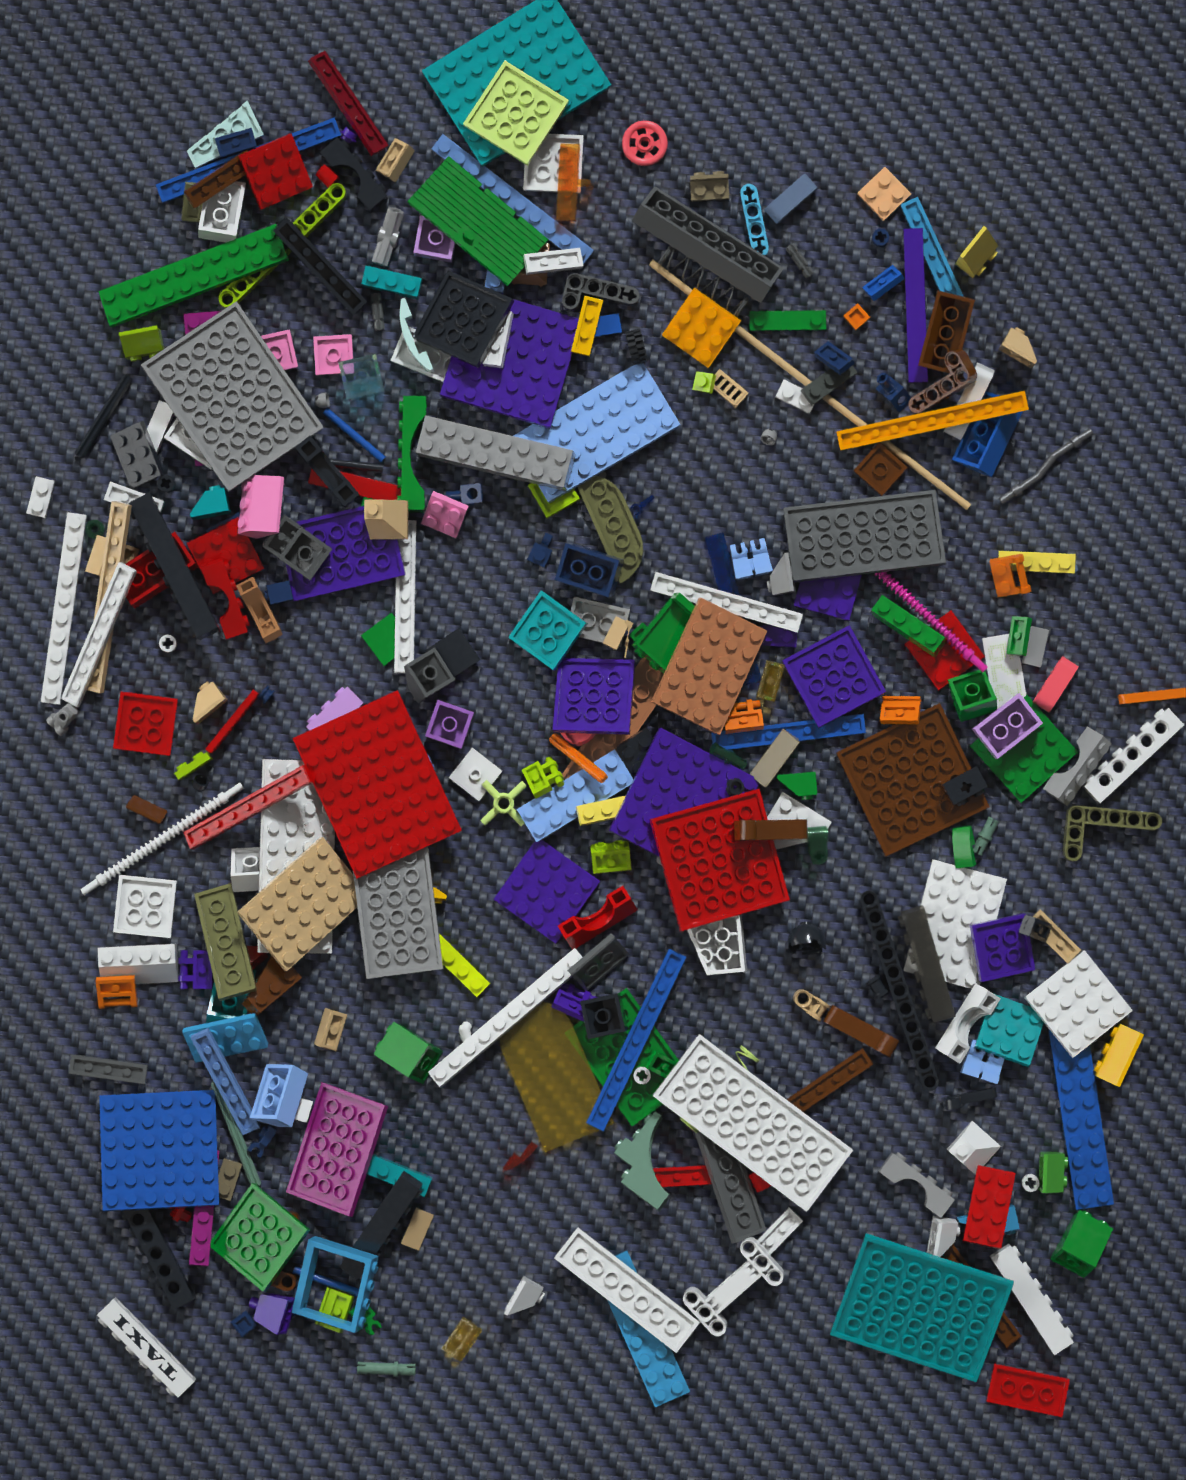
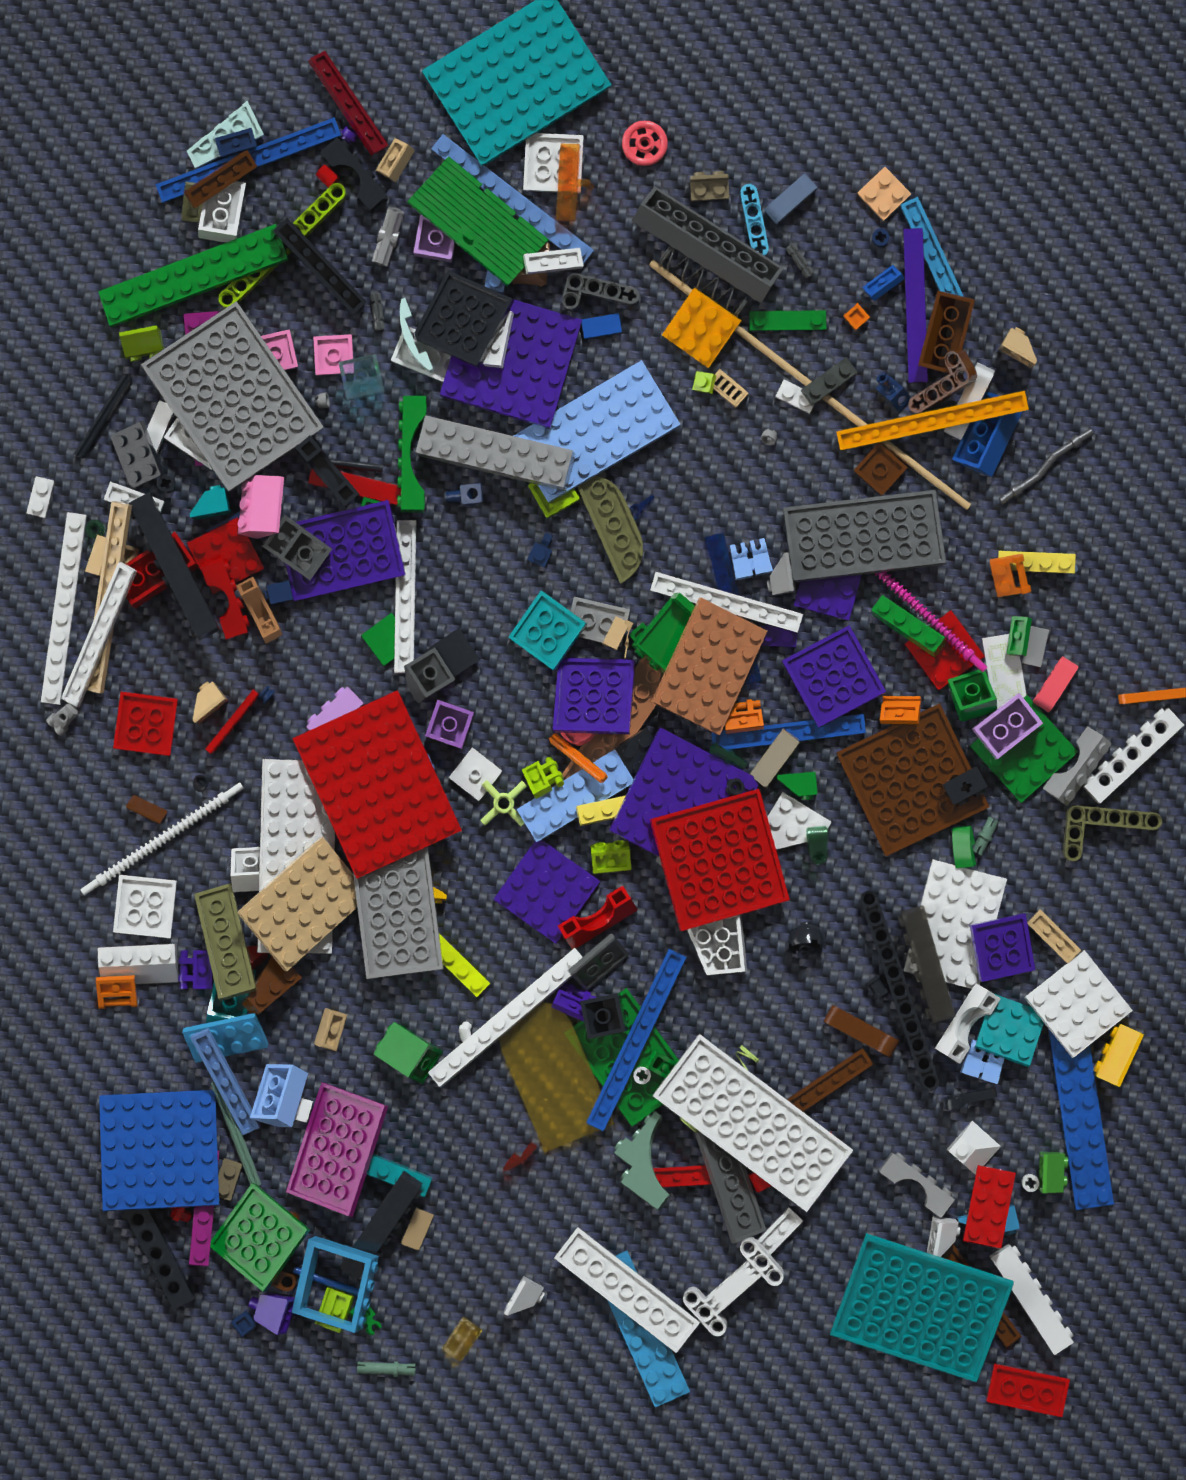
dark grey gear [69,1054,148,1084] -> none
white brick [97,1297,196,1397] -> none
white bush [159,635,177,652] -> none
lime plate [174,751,213,780] -> none
tile [183,765,314,849] -> none
red plate [238,133,313,210] -> none
dark blue plate [247,1124,277,1158] -> none
blue piece [323,408,386,462] -> none
teal arch [361,266,423,300] -> none
tan slope [364,499,408,540] -> none
bright pink plate [421,491,469,538] -> none
yellowish green plate [463,60,569,166] -> none
dark blue brick [555,543,624,597] -> none
yellow plate [571,296,603,357] -> none
black tyre [625,328,648,365] -> none
reddish brown beam [734,819,808,841] -> none
clear yellow slope [756,660,785,702] -> none
tan piece [793,989,831,1022] -> none
dark blue plate [814,341,854,375] -> none
light yellow slope [955,226,998,278] -> none
black slope [1019,915,1052,943] -> none
green slope [1050,1210,1113,1278] -> none

